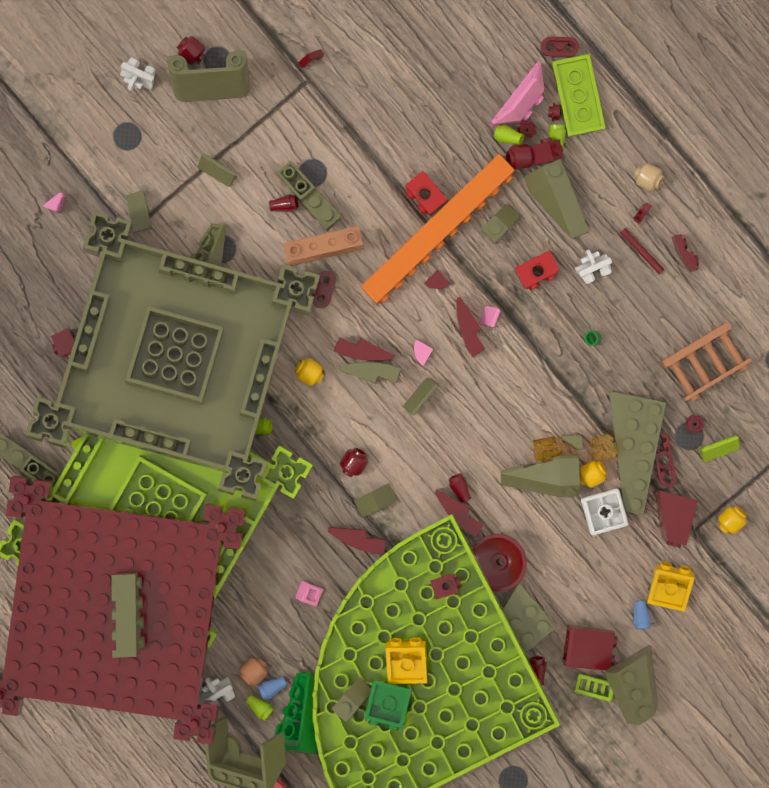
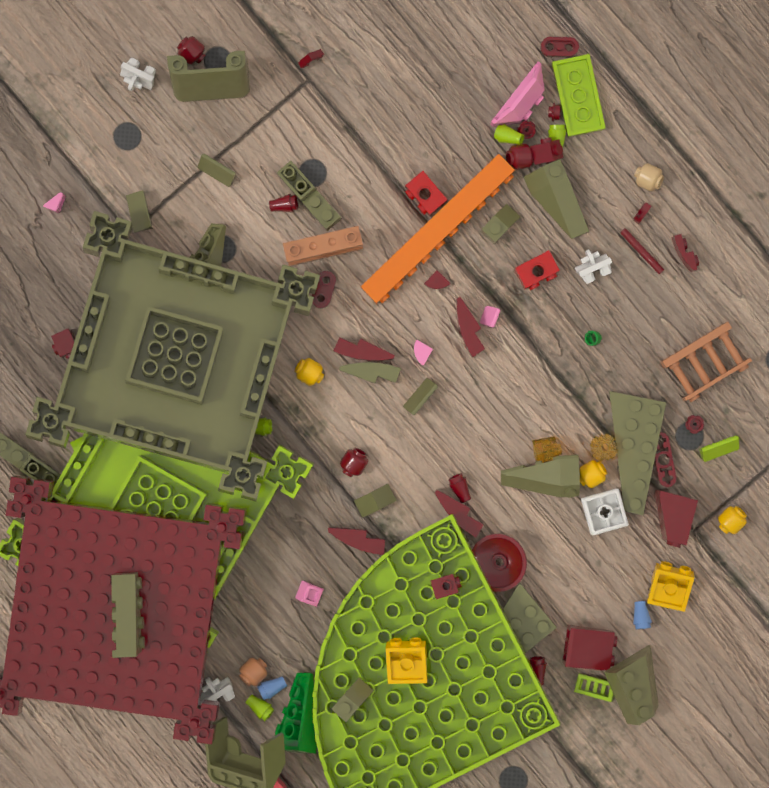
green plate [364,680,412,731] -> none
olive slope [559,435,582,450] -> none

